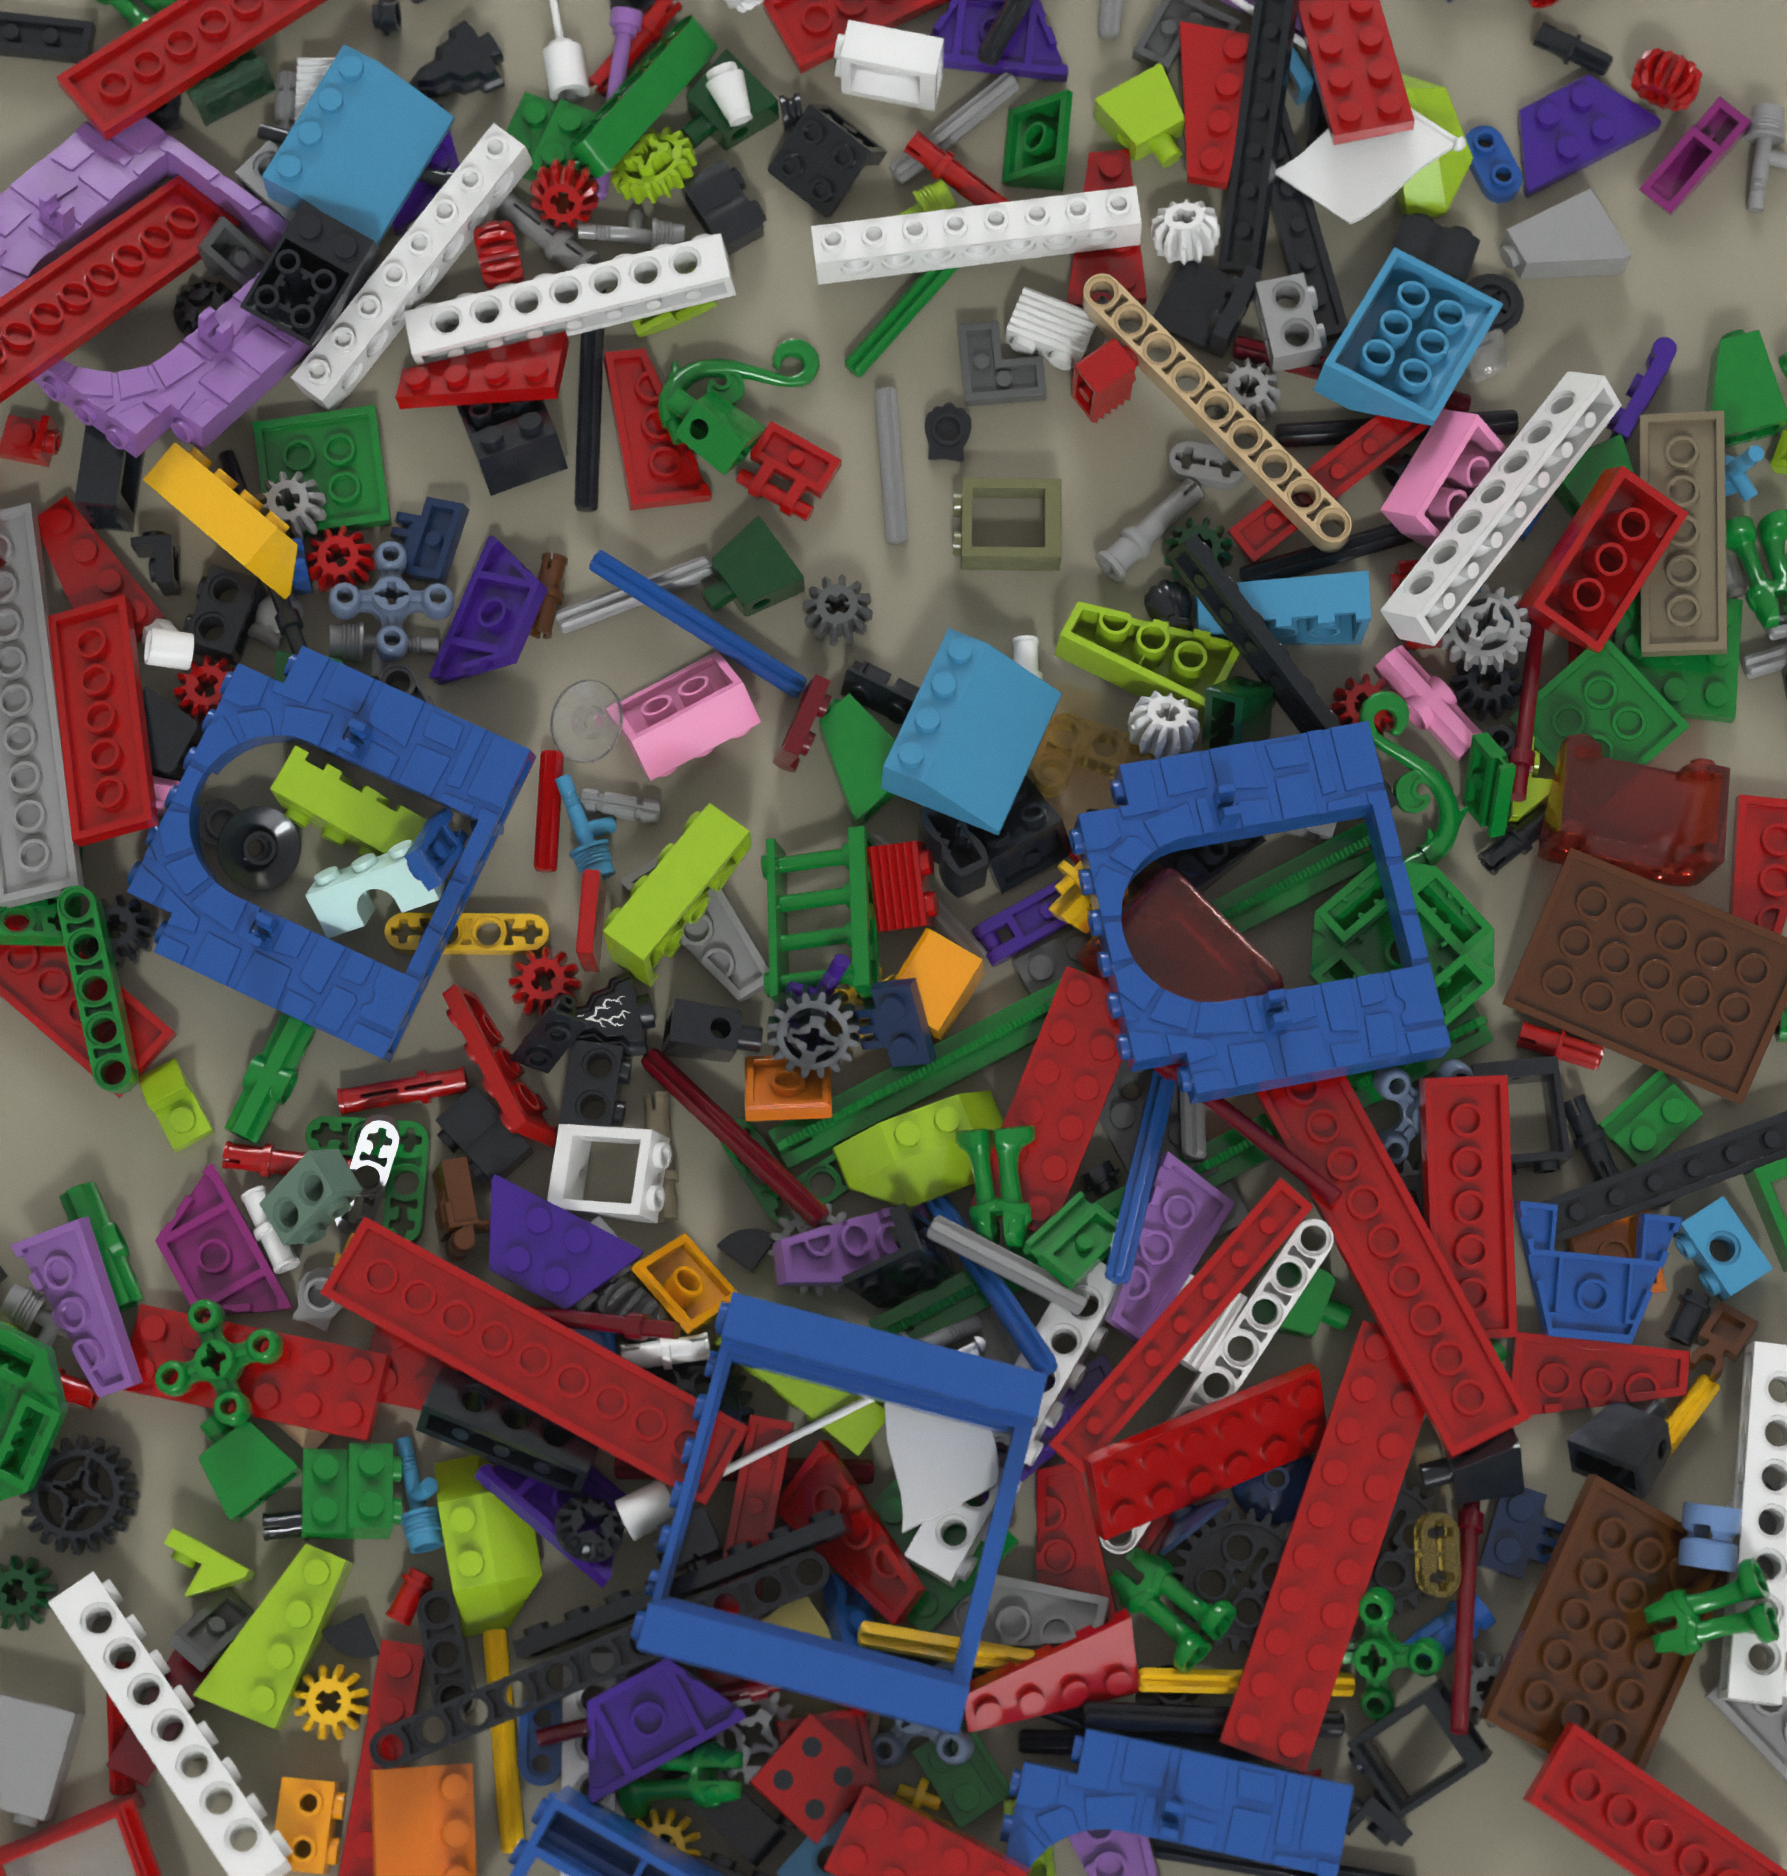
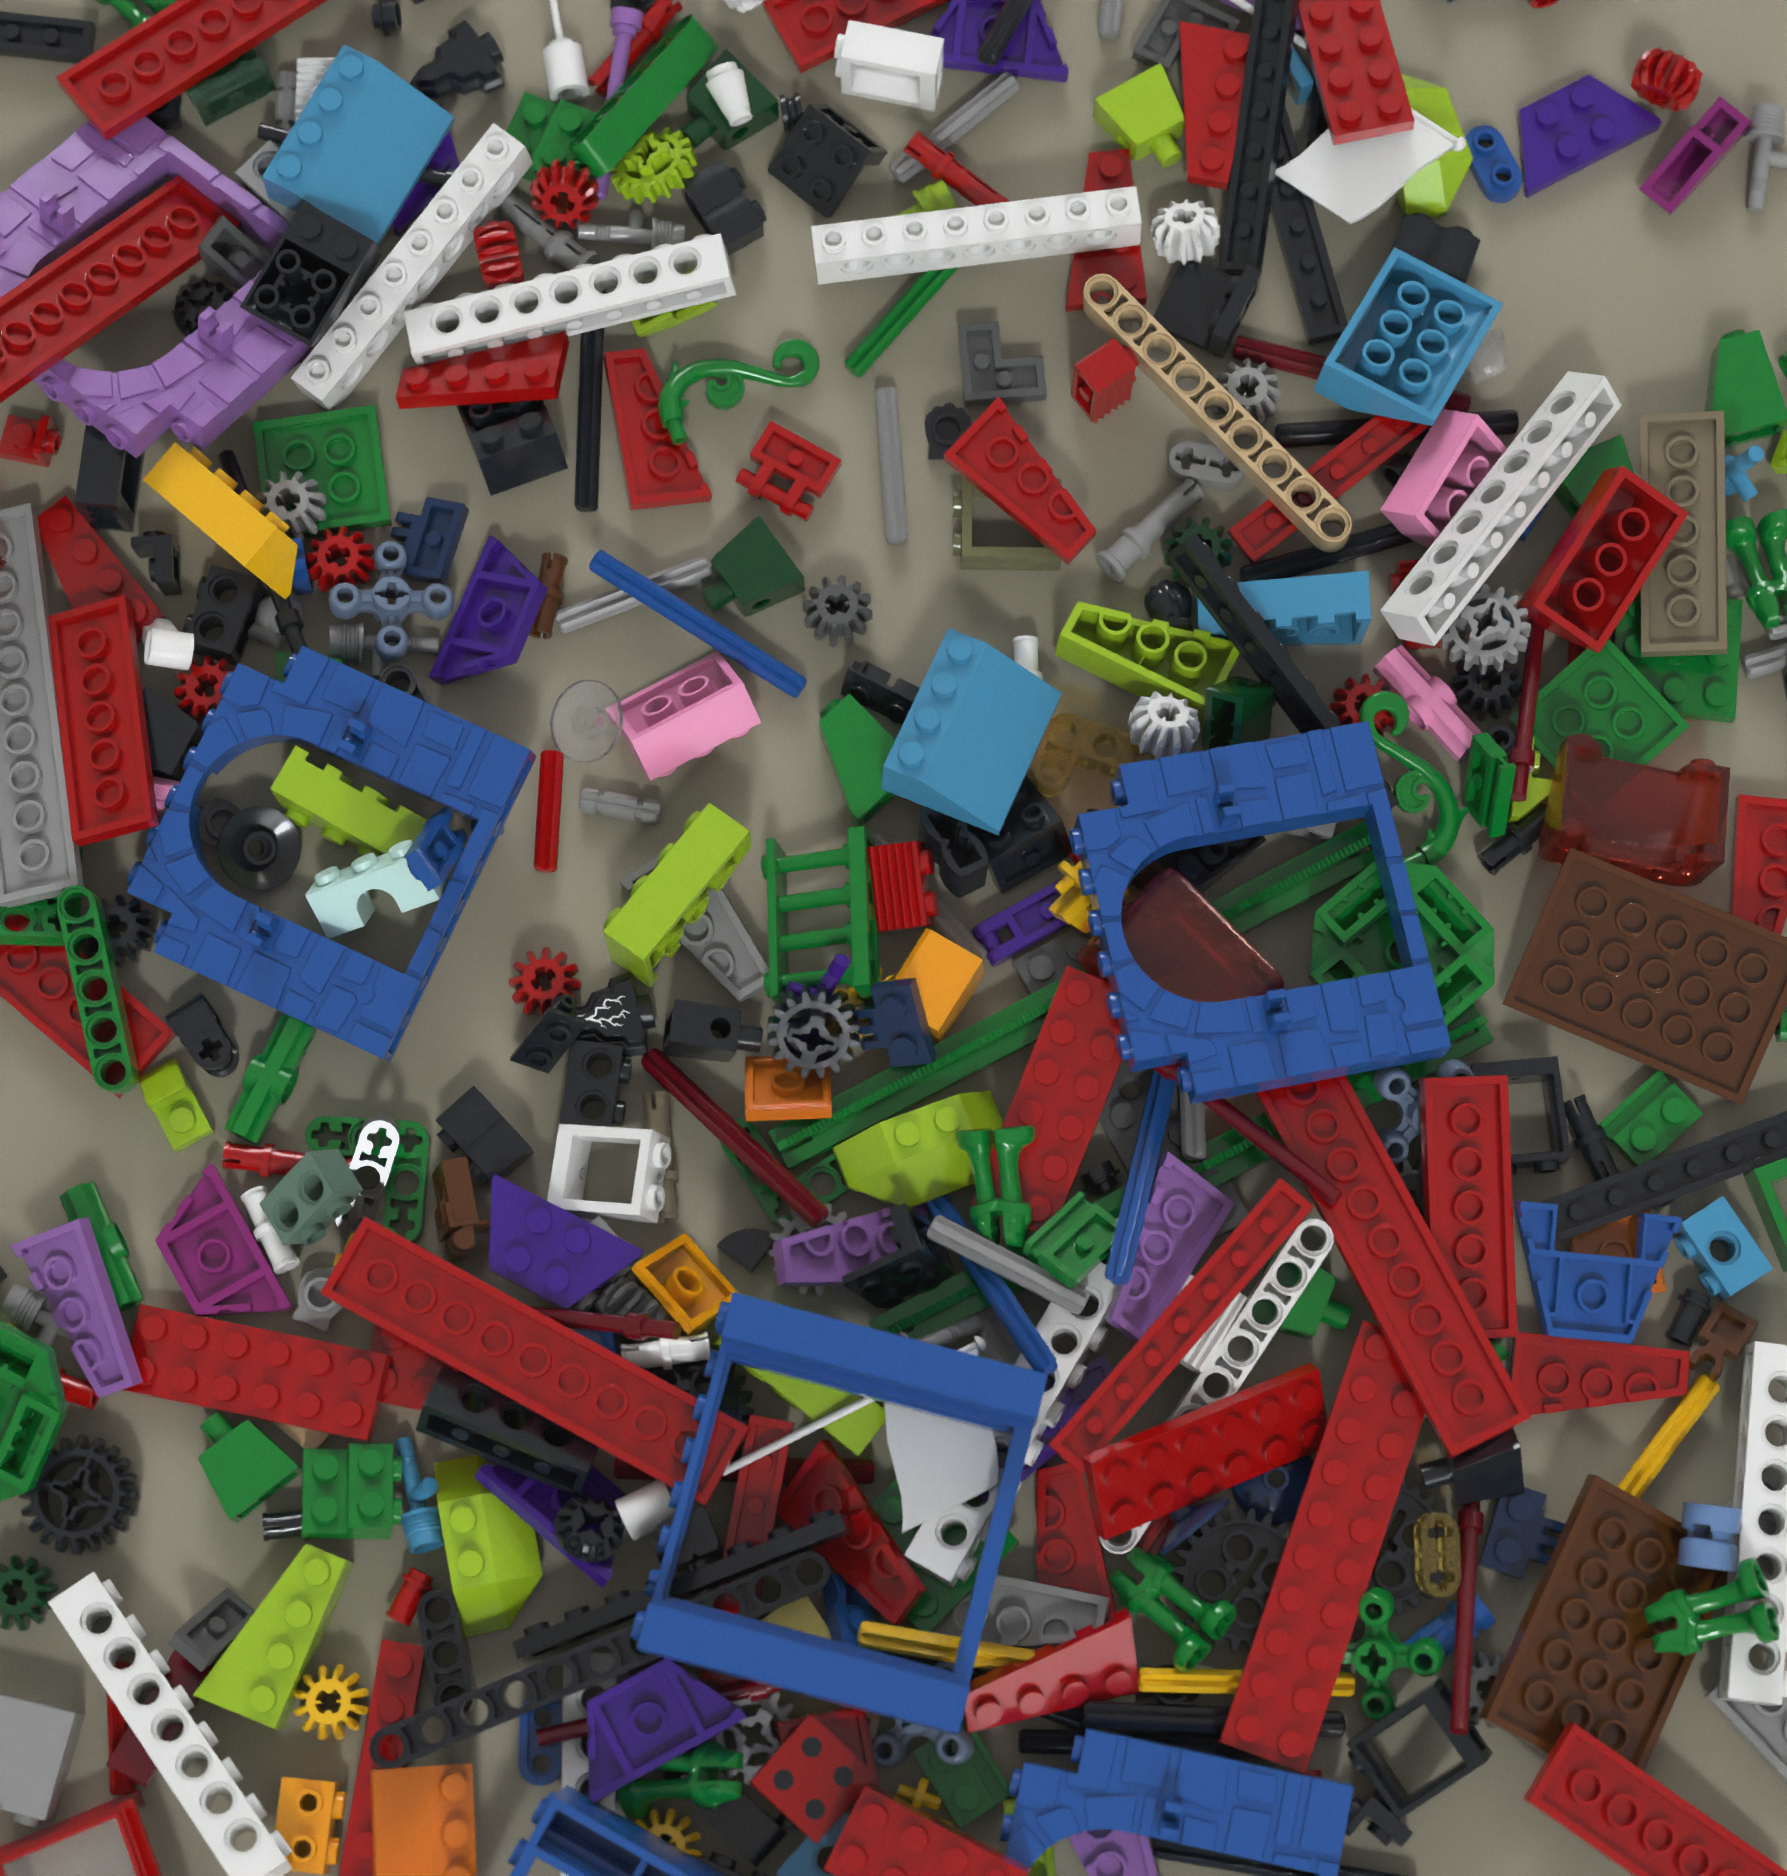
green gear [155,1299,284,1426] -> none
lime slope [163,1528,256,1599] -> none
black tile [322,1613,380,1658] -> none
red pin [337,1066,469,1115] -> none
yellow beam [384,912,551,955] -> none
red wing [442,984,559,1148] -> none
yellow axle [483,1628,525,1854] -> none
dark azure piece [555,774,616,880] -> none
red tile [576,869,607,972] -> none
green torso [665,387,766,476] -> none
dark red plate [773,674,832,772] -> none
green slope [1001,89,1073,191] -> none
white brick [1005,287,1099,370] -> none
light grey brick [1253,273,1327,373] -> none
black gear [1467,274,1524,338] -> none
light grey slope [1500,188,1632,279] -> none
red axle [1516,1021,1604,1070] -> none
black axle [1533,21,1613,76] -> none
black torso [1567,1399,1672,1500] -> none
dark purple plate [1607,337,1677,446] -> none
none -> black piece [165,993,239,1077]
none -> red wing [944,396,1096,565]

